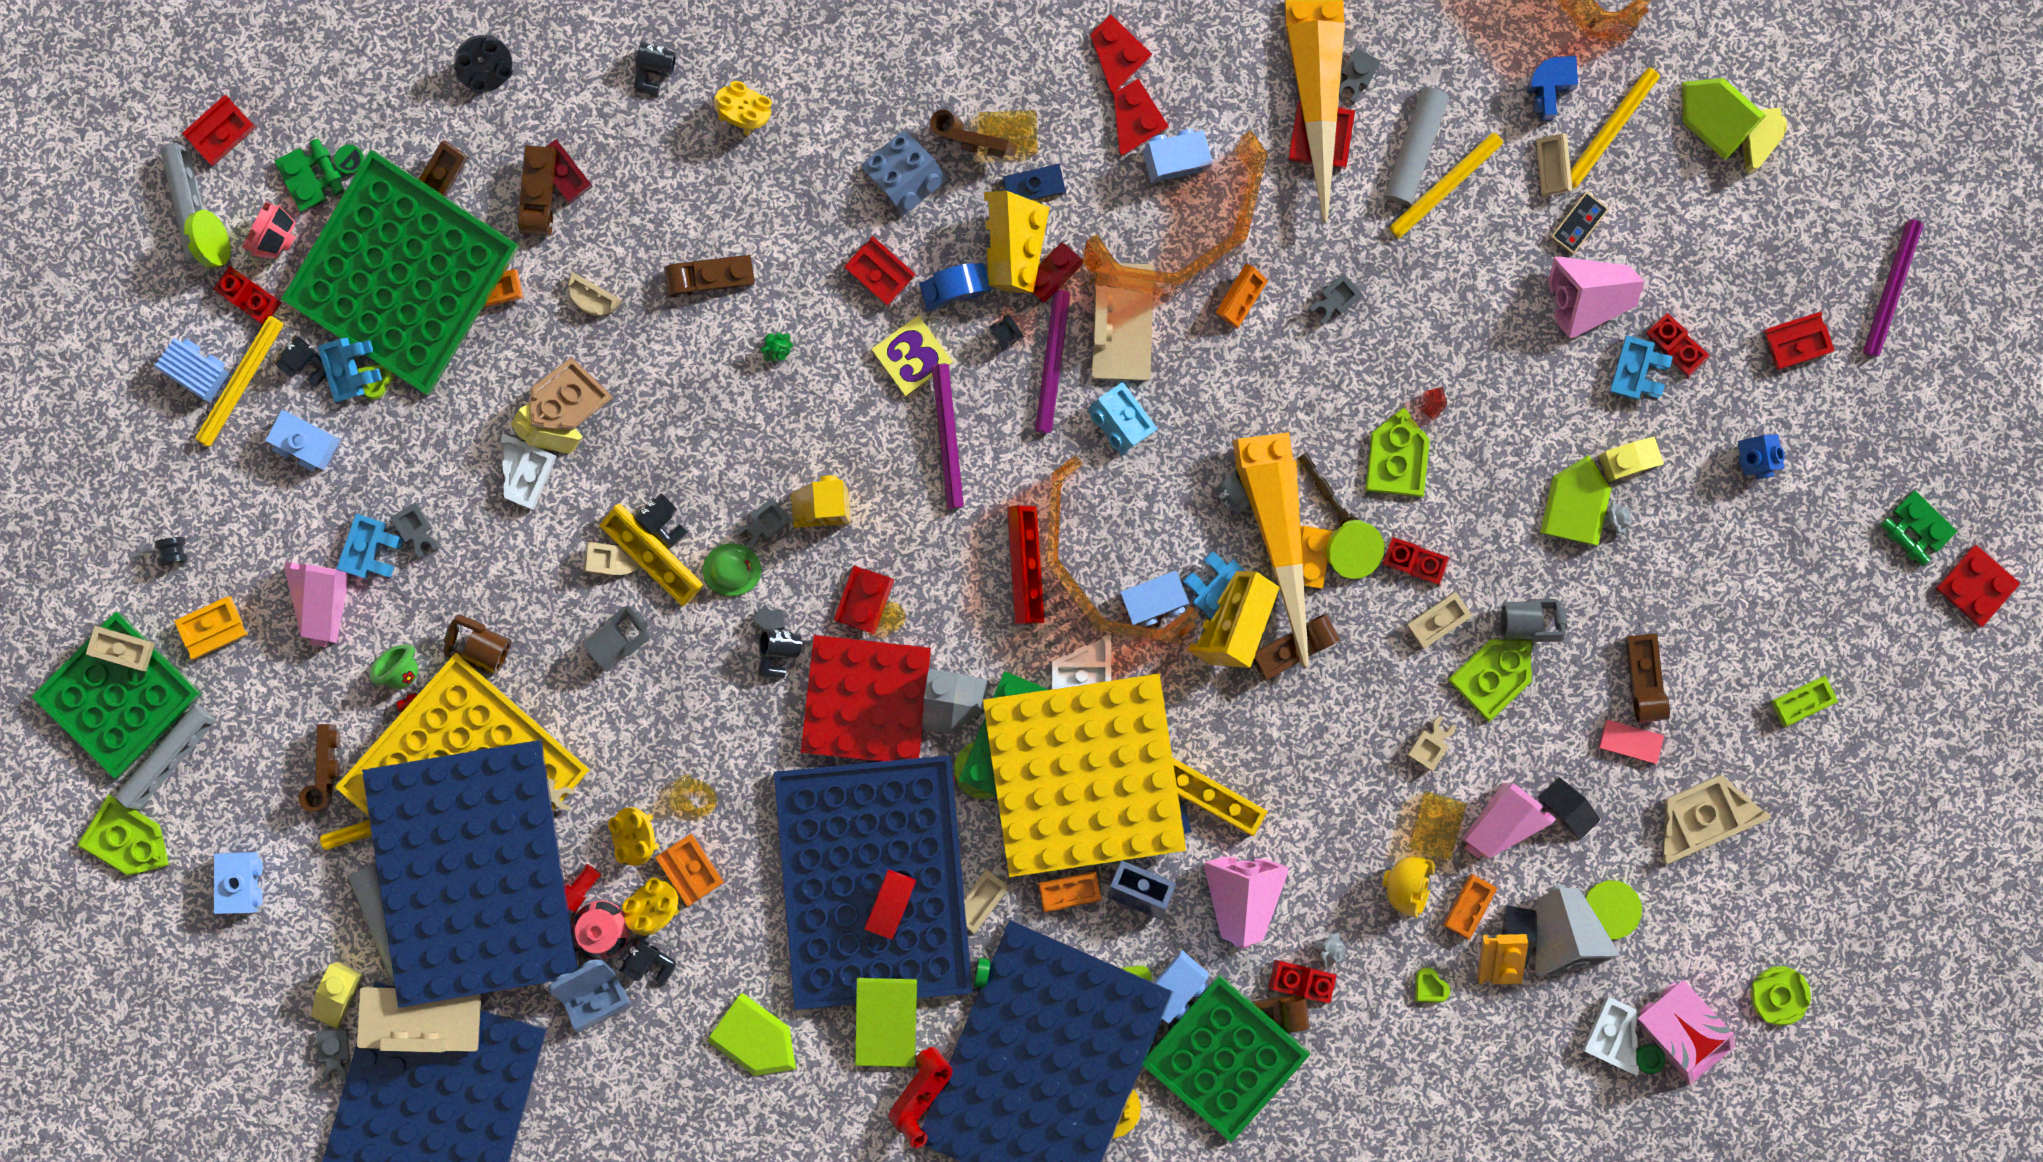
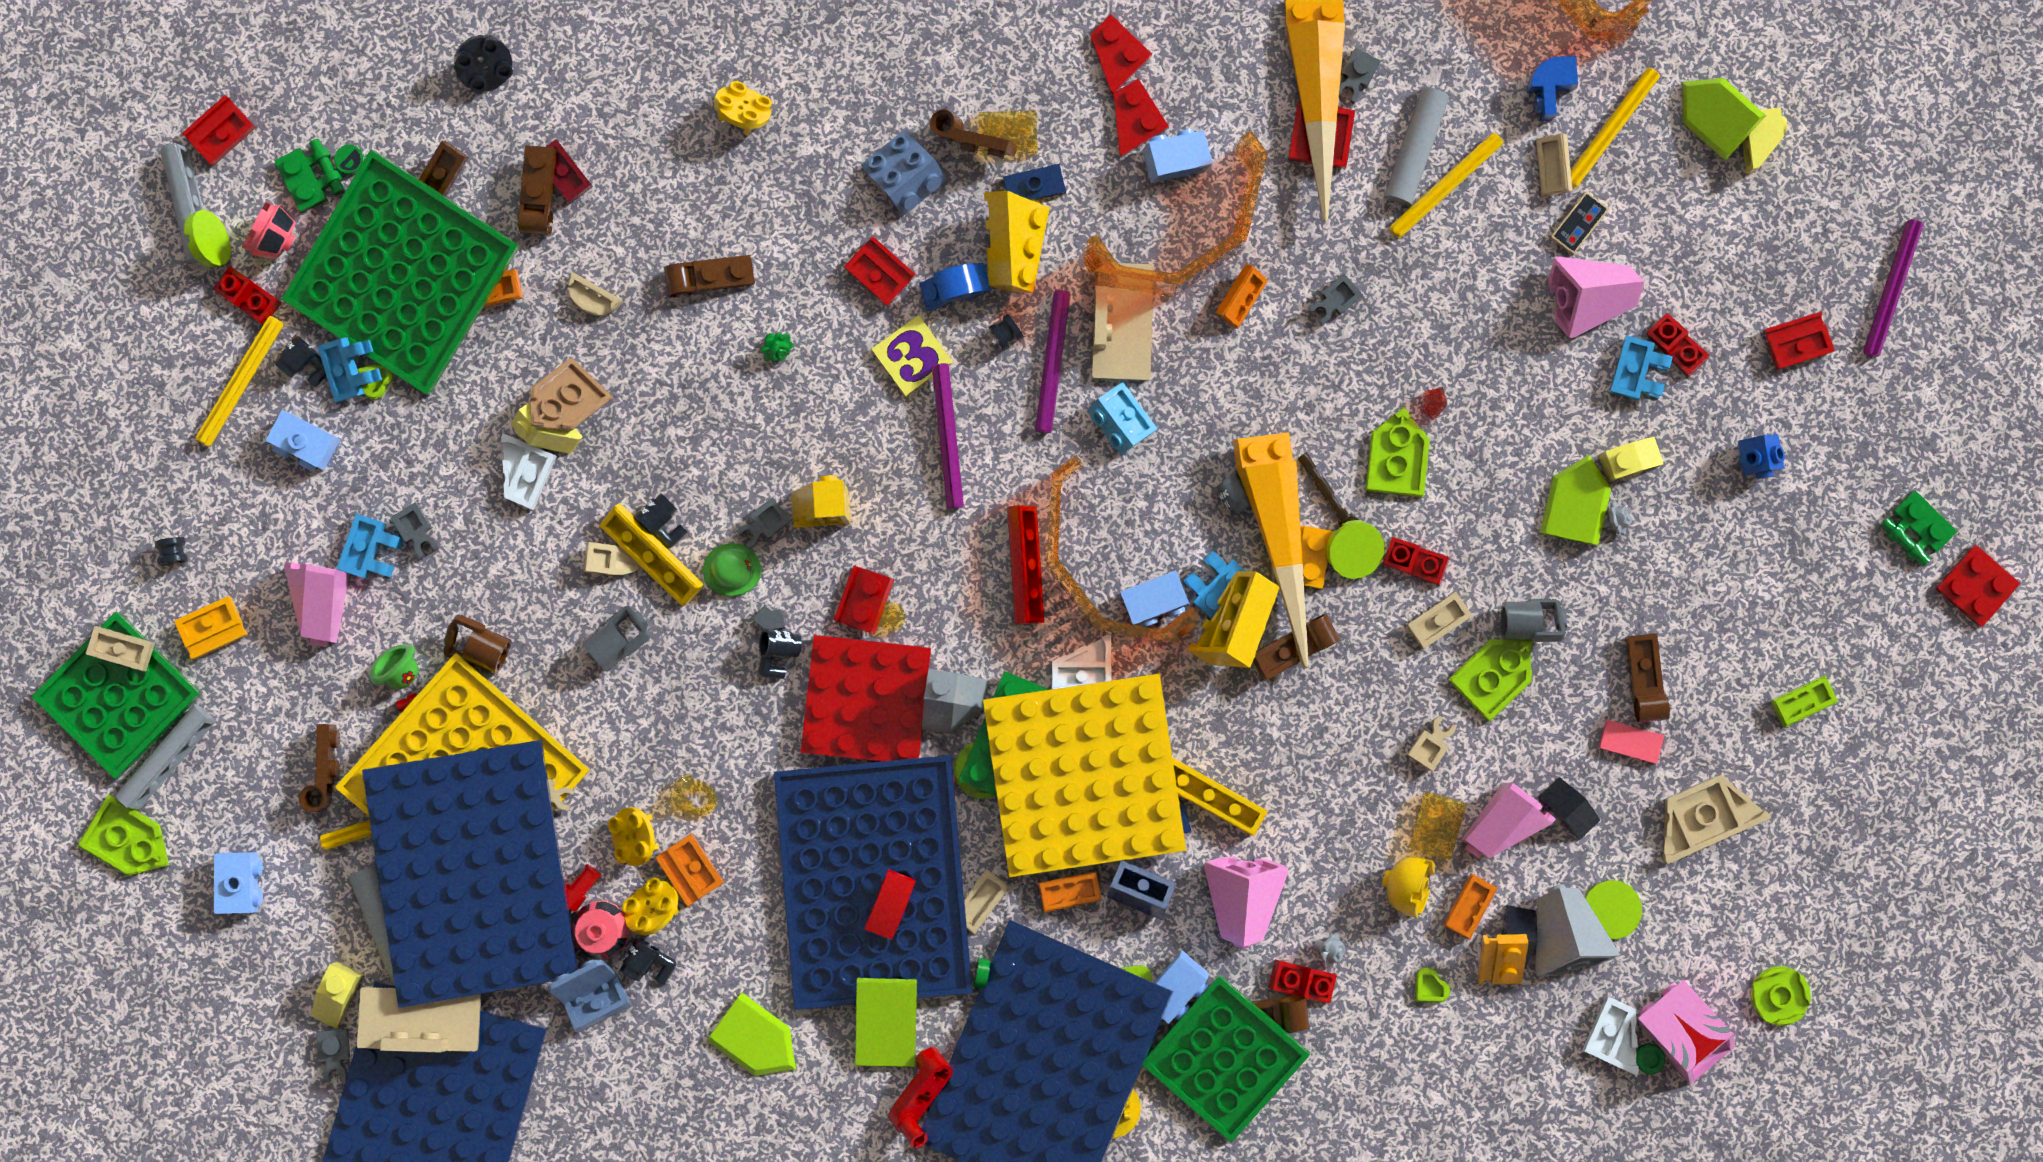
light blue brick [154,338,230,402] -> none
black piece [634,42,676,96] -> none
dark red plate [1031,242,1084,304] -> none

